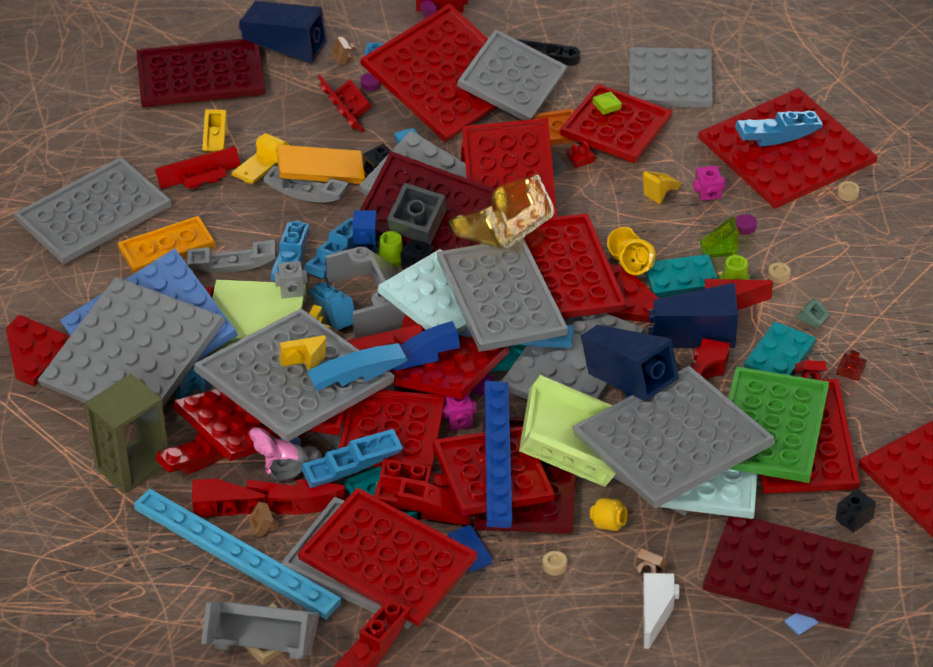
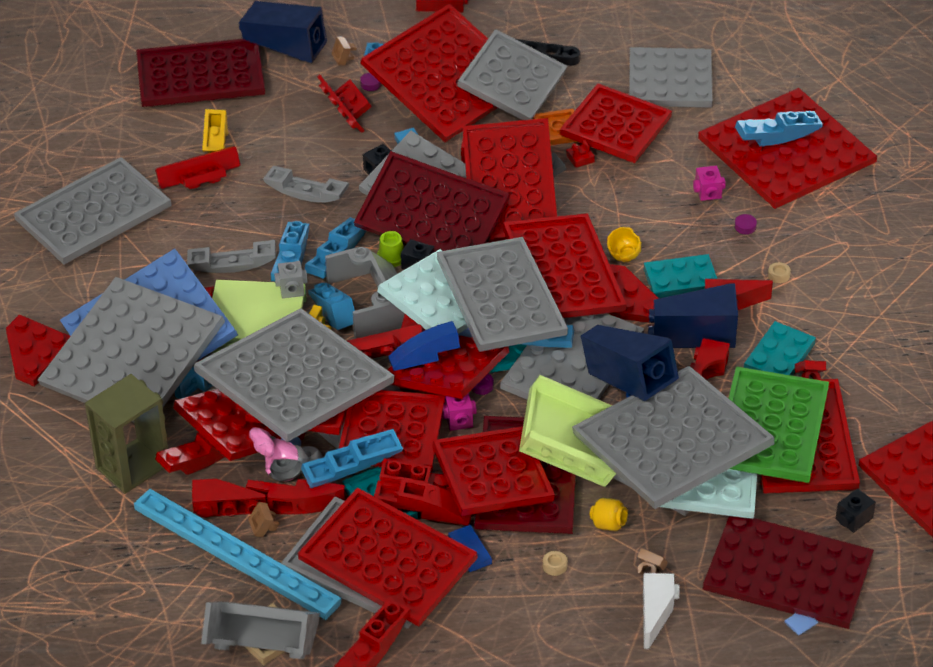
light orange tile [117,216,216,274] -> none
yellow door [232,133,289,184] -> none
light orange tile [276,145,365,184] -> none
yellow slope [279,335,326,370] -> none
dark azure slope [307,343,408,391] -> none
blue slope [353,210,377,254] -> none
dark grey brick [387,183,447,245] -> none
magenta tile [420,0,437,18] -> none
clear yellow windscreen [448,174,554,249] -> none
blue plate [484,381,512,528] -> none
clear red plate [522,227,545,248] -> none
lime tile [593,92,622,115] -> none
yellow helmet [619,239,656,275] -> none
yellow slope [643,171,682,204] -> none
clear neon green slope [700,216,739,258] -> none
lime piece [719,255,750,280] -> none
sand green slope [795,298,830,328] -> none
clear red tile [836,350,867,381] -> none
tan tile [837,181,860,201] -> none

